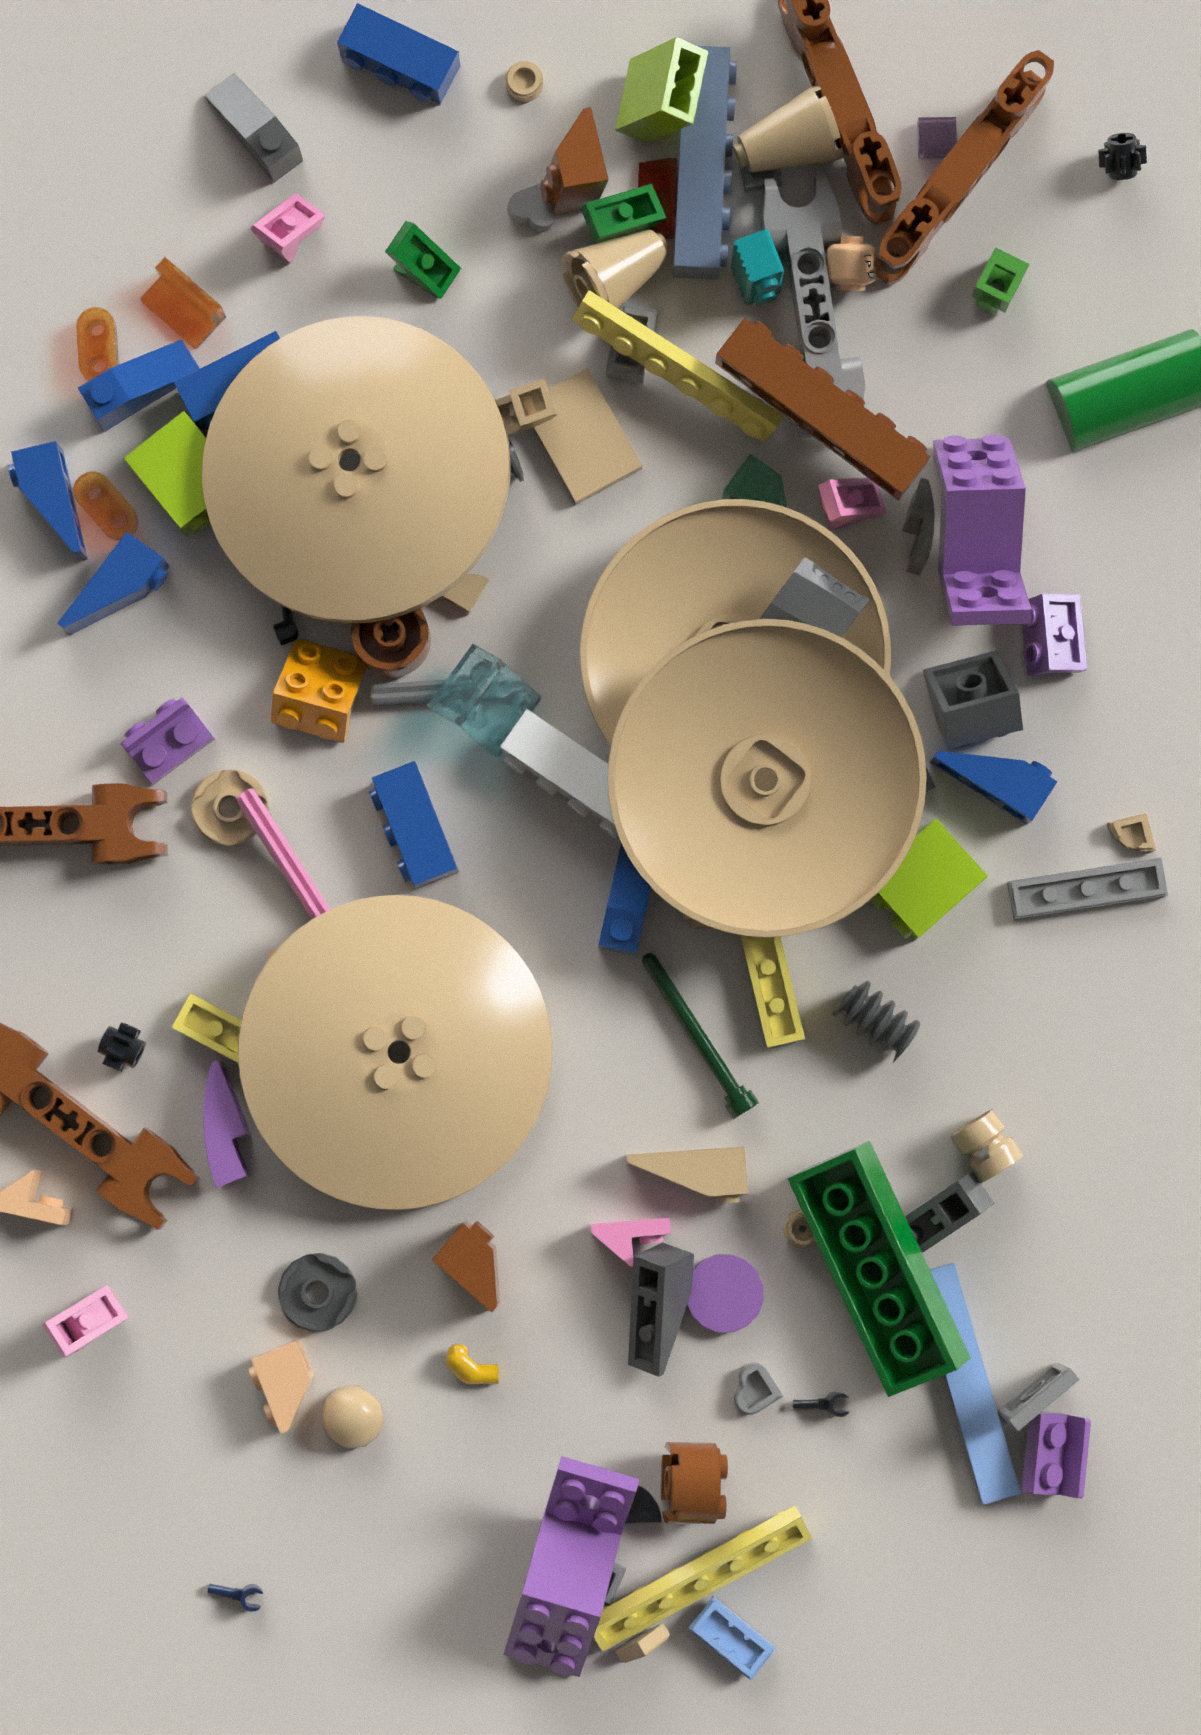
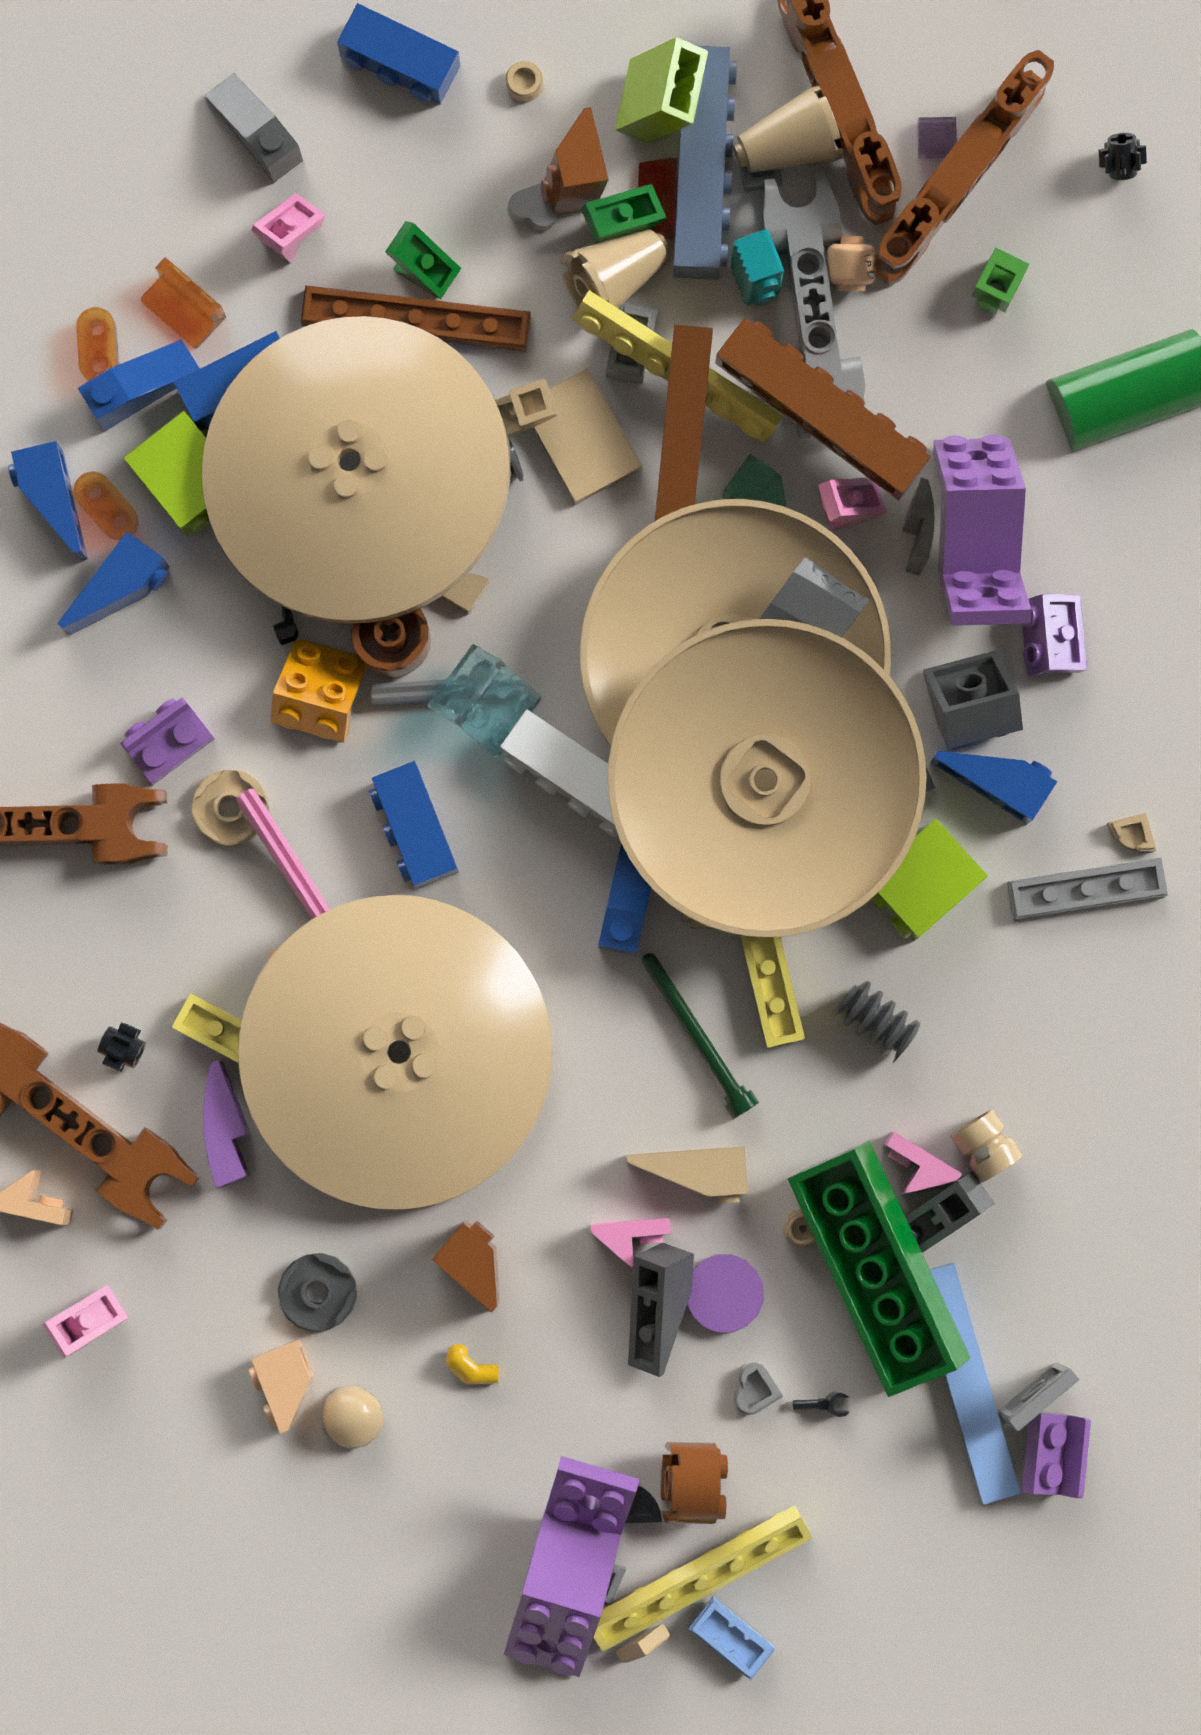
dark blue hand [208,1584,263,1612] -> none
none -> dark orange tile [300,285,531,352]
none -> dark orange tile [654,324,713,522]
none -> bright pink slope [883,1132,962,1194]

